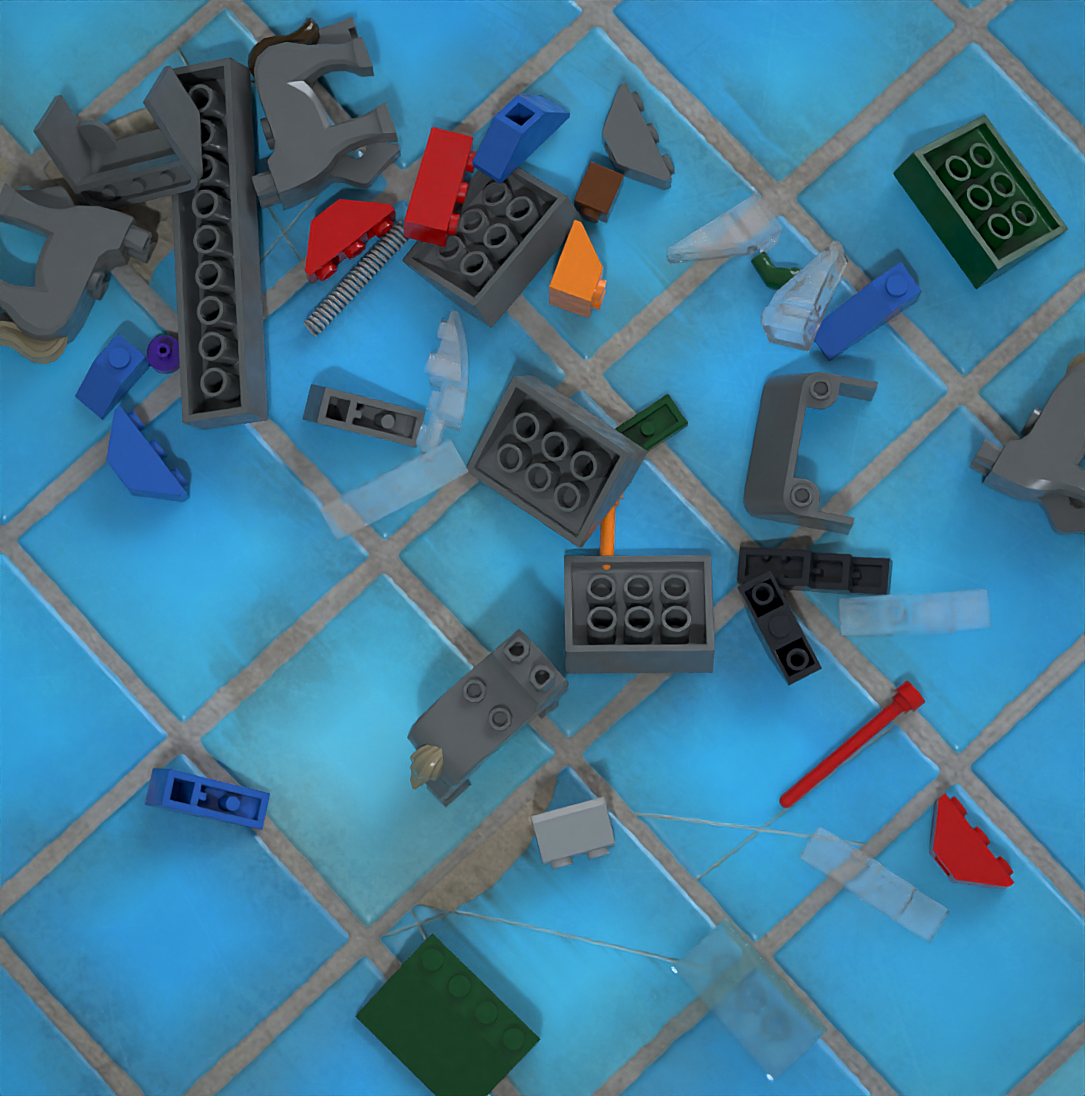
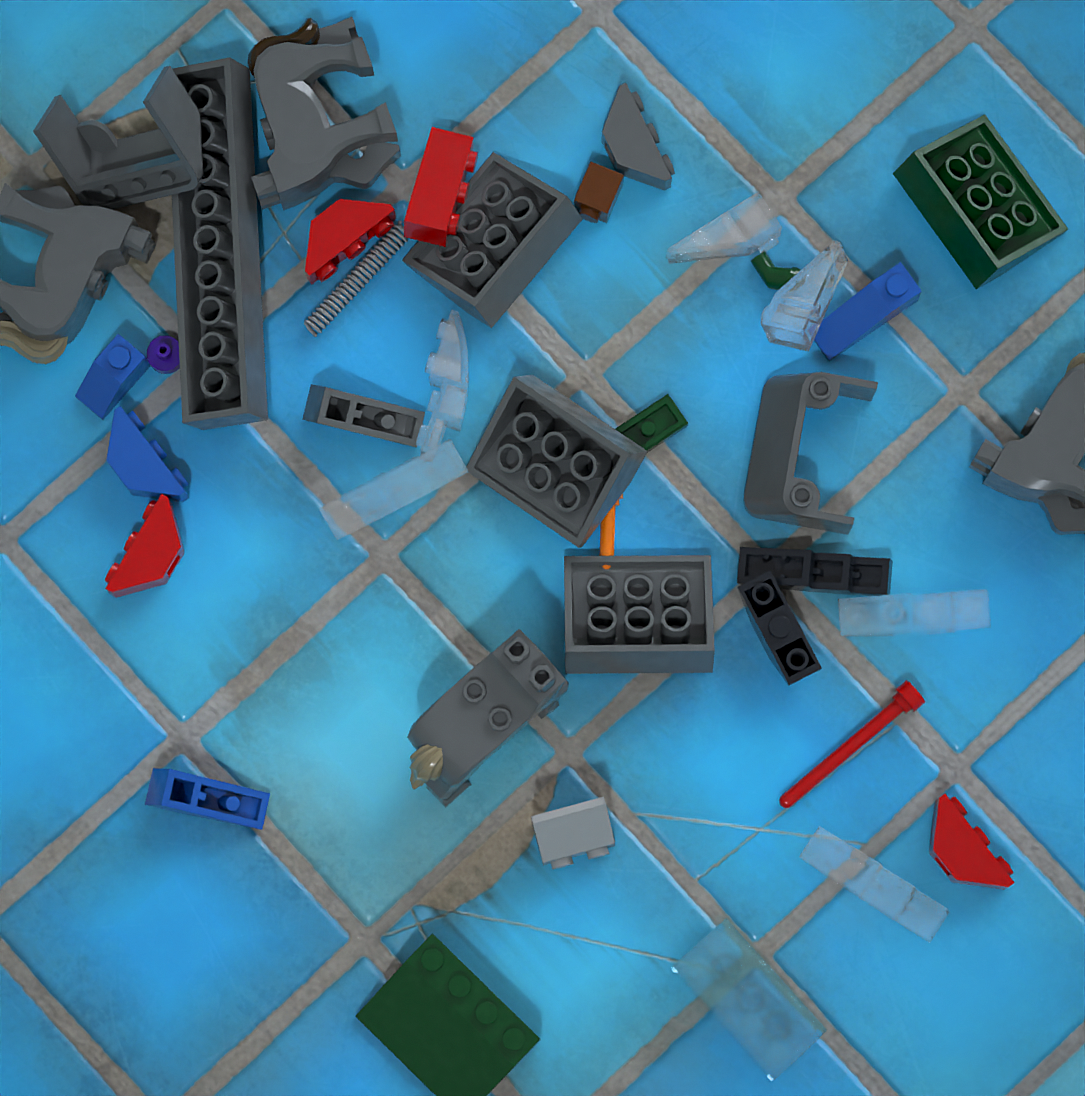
blue slope [472,94,570,184] -> none
orange slope [549,220,607,319] -> none
none -> red slope [105,494,185,598]

